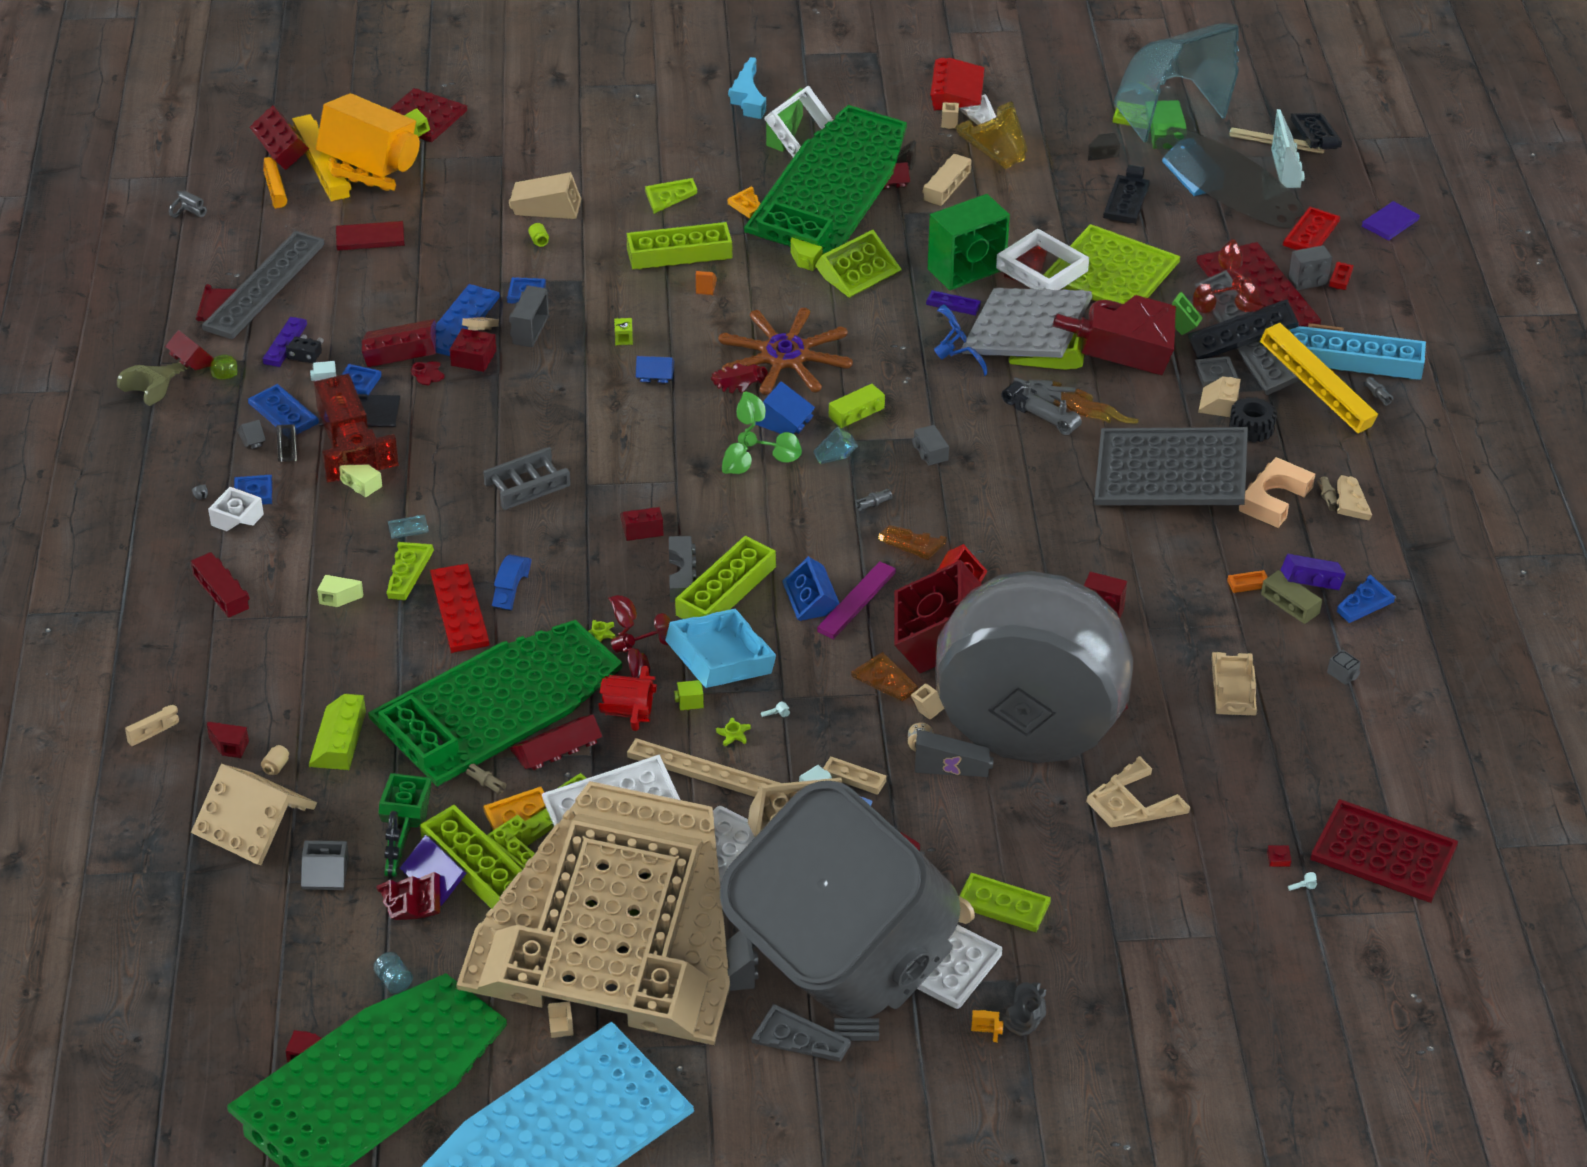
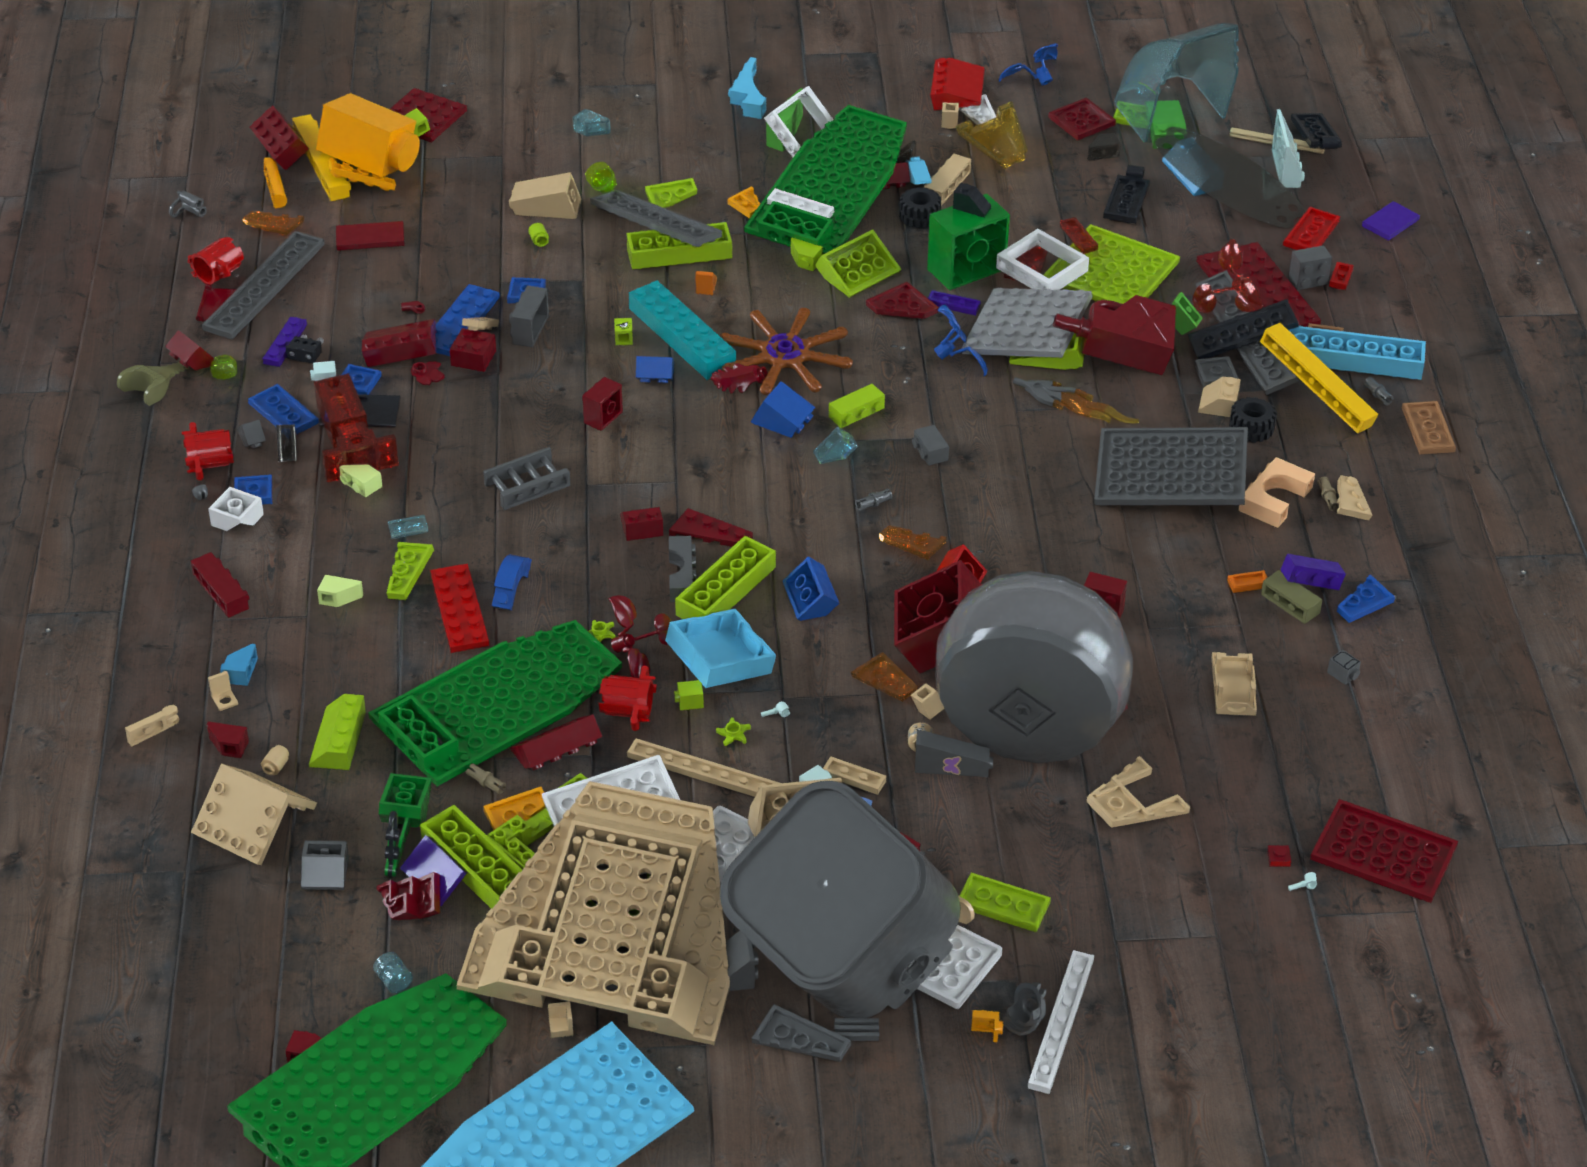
bright green plant [722,392,802,474] -> none
magenta tile [817,561,896,640] -> none
dark grey piece [1001,381,1082,435] -> none
none -> red container [182,422,234,480]
none -> red container [187,237,244,285]
none -> tan bracket [208,671,238,711]
none -> dark azure slope [220,644,258,686]
none -> clear orange wing [243,211,304,235]
none -> dark red arm [401,301,425,314]
none -> clear light blue slope [573,109,611,136]
none -> dark red brick [582,377,623,431]
none -> clear neon green piece [586,162,617,193]
none -> dark grey plate [590,189,722,247]
none -> teal brick [629,280,736,380]
none -> dark red wing [669,508,753,547]
none -> white plate [767,189,834,218]
none -> dark red plate [866,282,939,319]
none -> black tyre [899,187,941,228]
none -> medium azure slope [906,157,931,184]
none -> black slope [953,183,991,217]
none -> blue plant [999,43,1058,86]
none -> white plate [1028,950,1094,1094]
none -> dark red plate [1048,97,1116,141]
none -> clear red plate [1060,217,1098,254]
none -> medium nougat tile [1402,401,1456,454]

